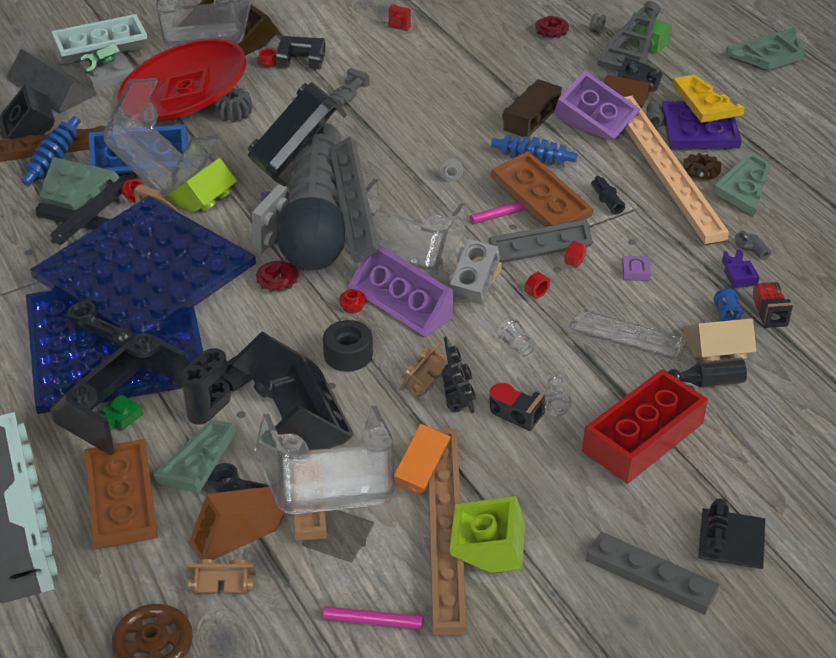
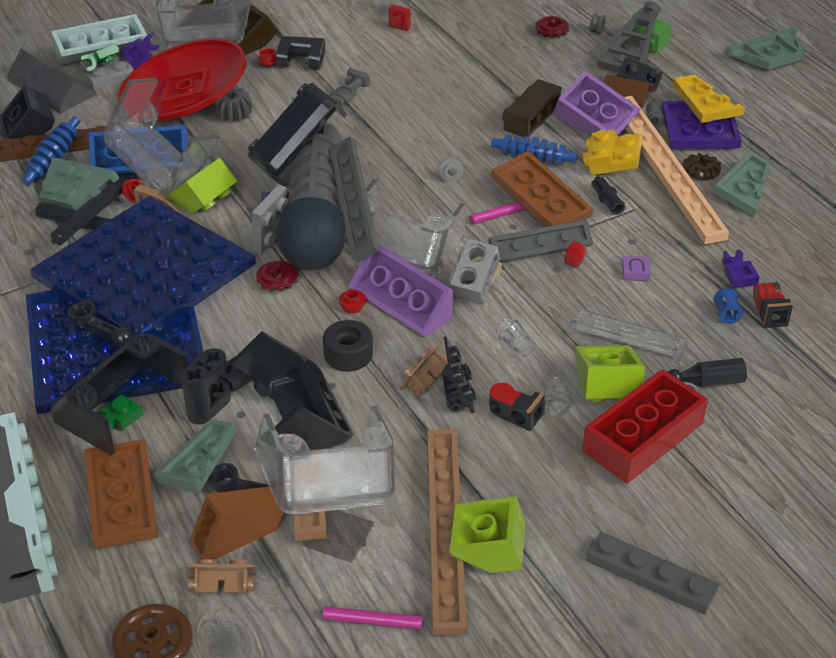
orange hinge [394,423,451,495] -> none
red tile [524,271,550,299] -> none
tan slope [683,318,756,361] -> none
black hinge [698,498,766,569] -> none
dark grey arm [735,231,771,260] -> none
none -> dark purple plate [121,32,162,69]
none -> lime slope [575,345,645,402]
none -> yellow plate [583,129,642,175]

